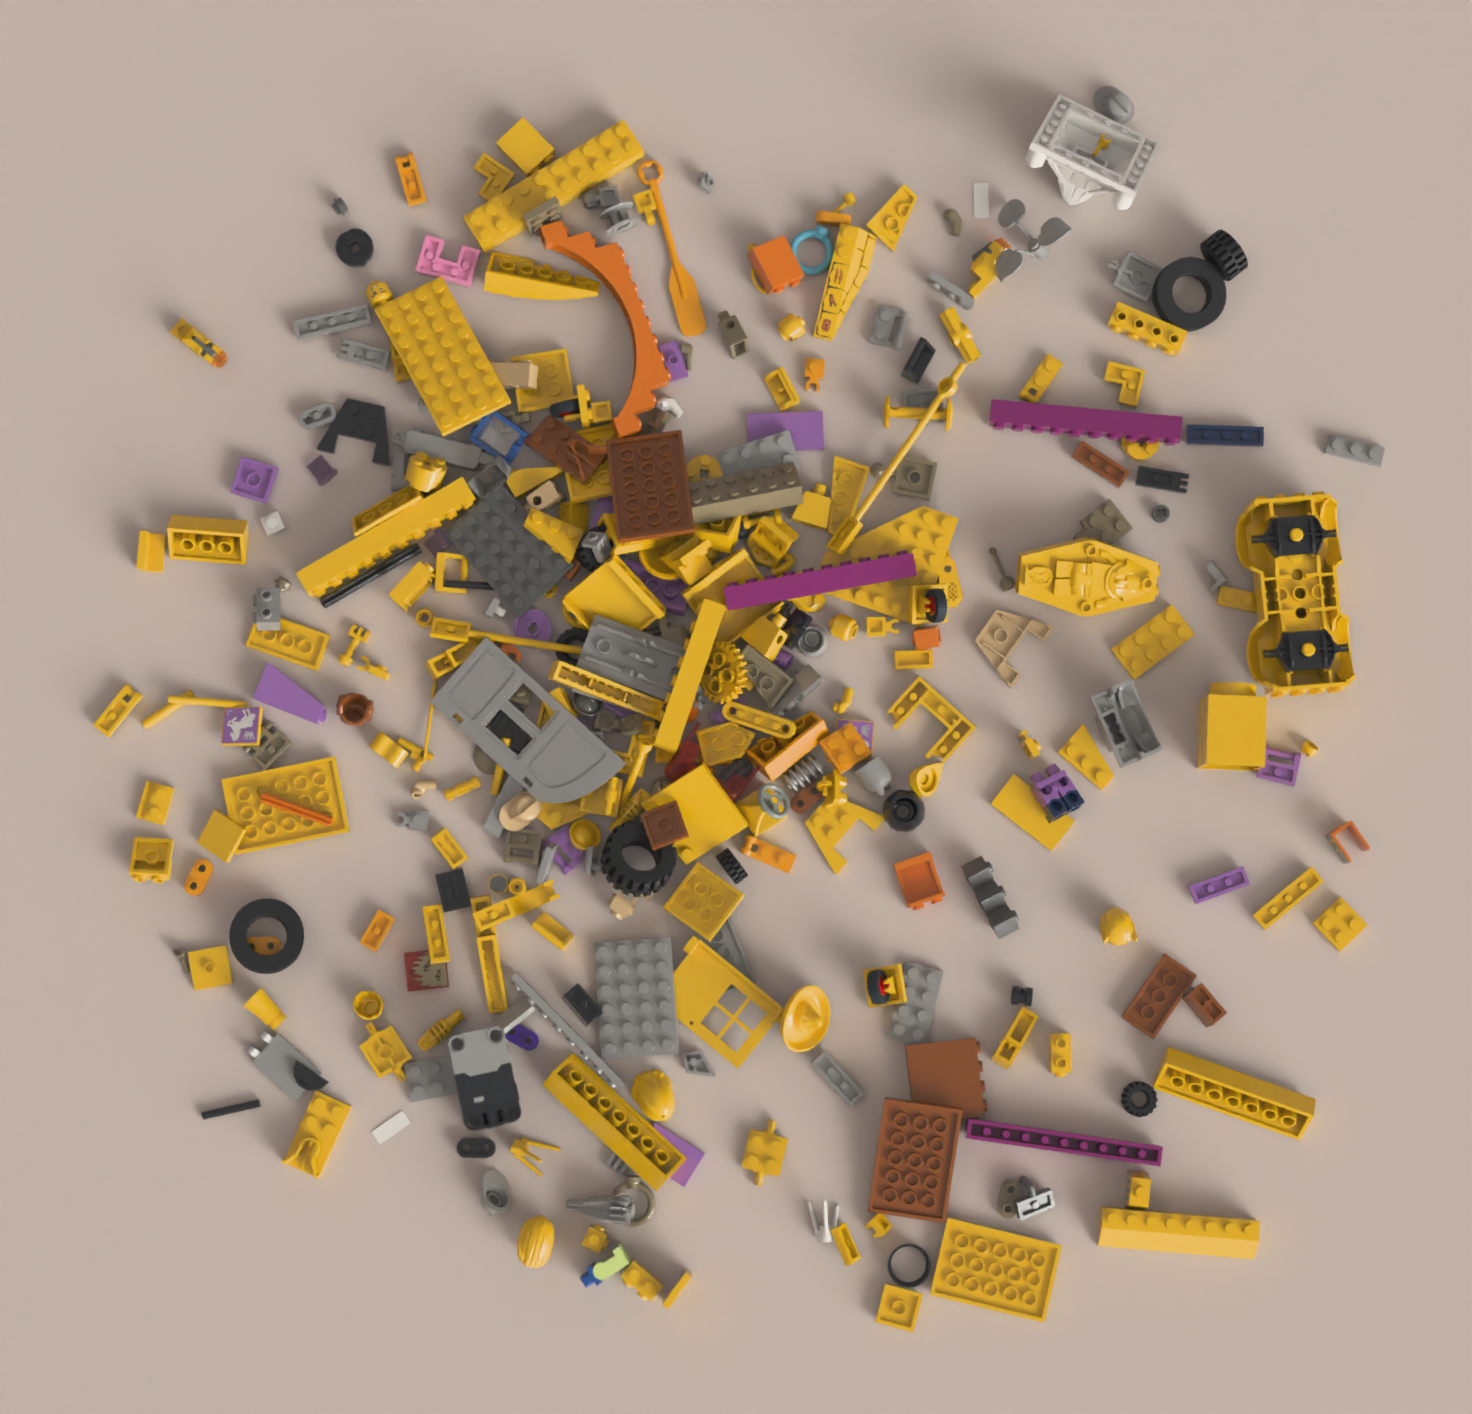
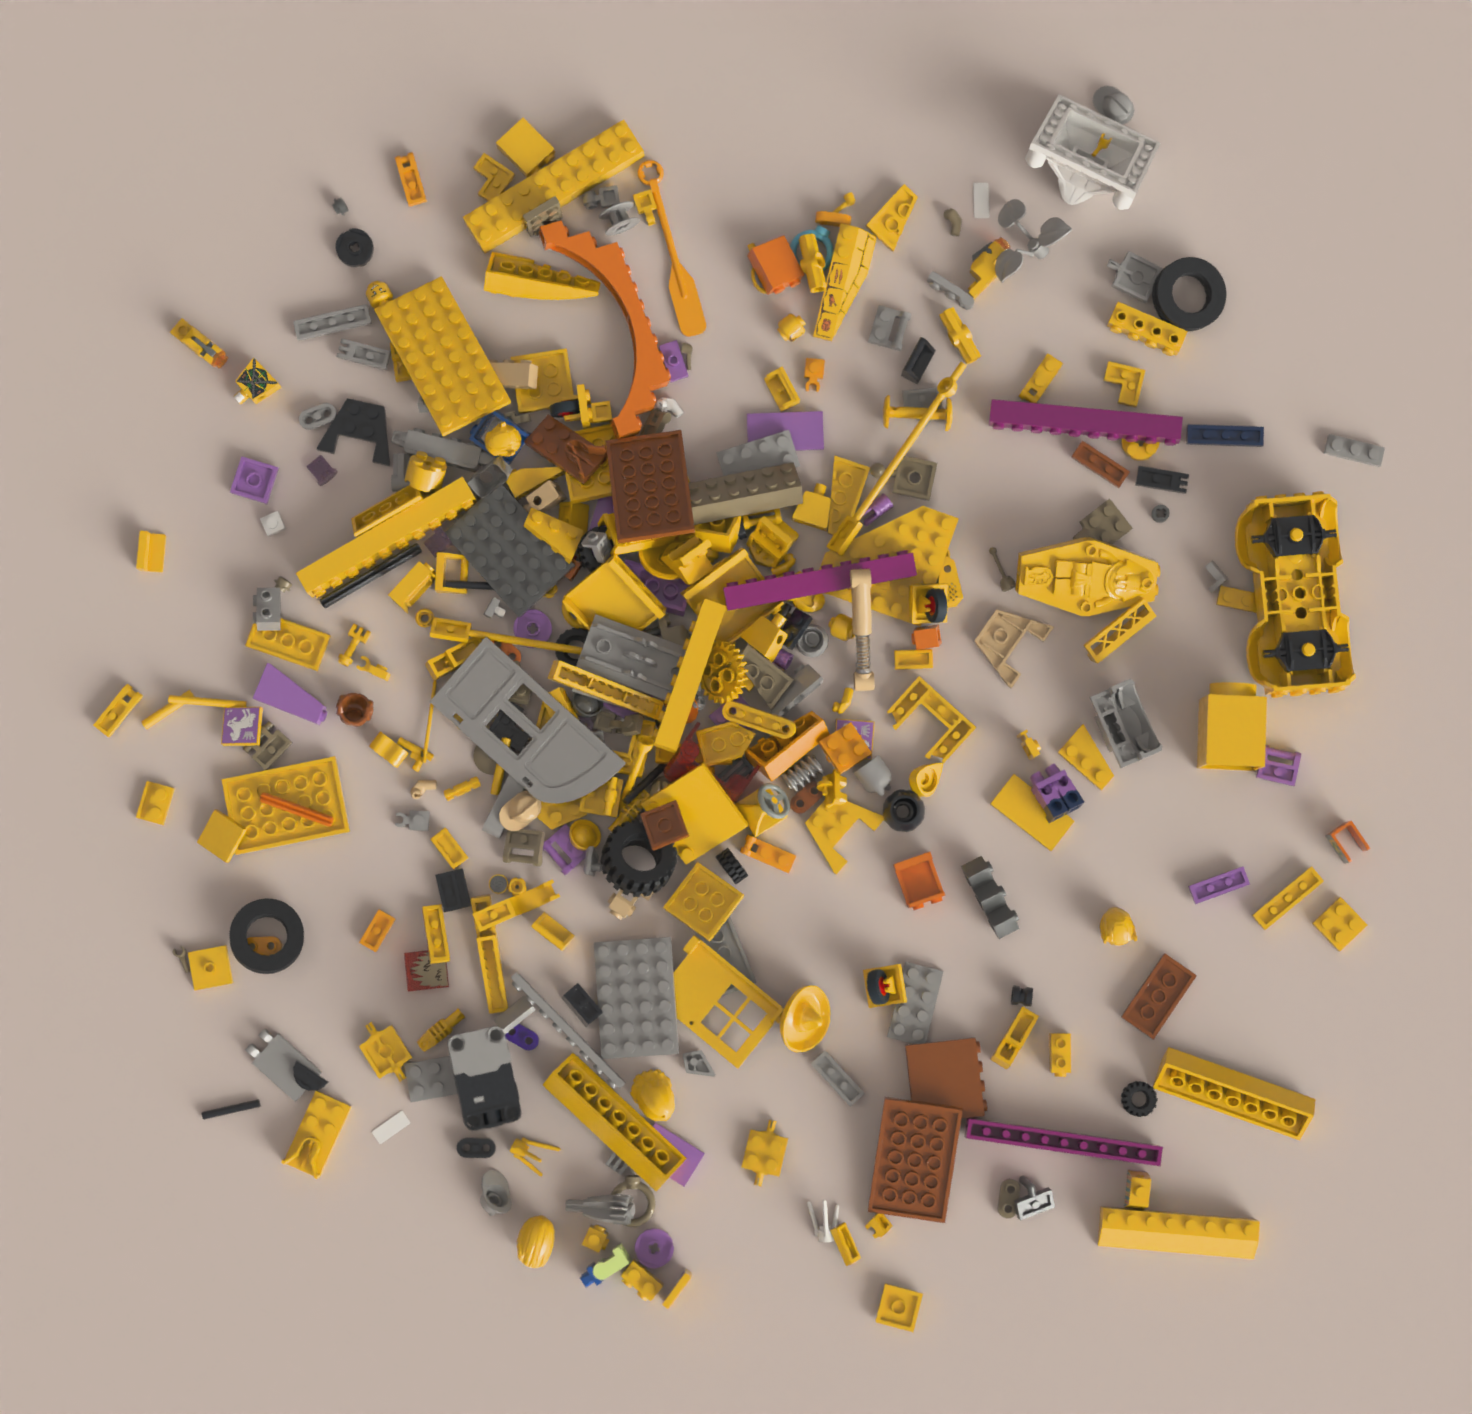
yellow plate [129,837,174,884] -> none
yellow slope [167,515,249,565] -> none
light orange plate [184,859,214,896] -> none
yellow plant [243,987,287,1030] -> none
yellow hair [353,991,384,1020] -> none
bright pink plate [415,235,481,287] -> none
light grey tile [535,842,558,884] -> none
yellow plate [686,455,723,482] -> none
light grey plate [697,171,714,194] -> none
dark tan torso [718,311,750,359] -> none
yellow plate [866,617,899,637] -> none
black tyre [888,1244,931,1288] -> none
yellow plate [930,1217,1062,1323] -> none
yellow plate [1111,604,1195,680] -> none
dark orange hinge [1182,983,1227,1028] -> none
black tyre [1200,229,1248,281] -> none
yellow hinge [1301,740,1319,757] -> none
none -> torso [233,358,281,404]
none -> yellow helmet [485,422,521,457]
none -> black bar [622,764,666,805]
none -> medium lavender plate [635,1228,674,1268]
none -> yellow piece [799,233,827,293]
none -> tan piece [850,569,875,691]
none -> medium lavender hinge [863,493,894,527]
none -> yellow fence [1083,598,1156,664]

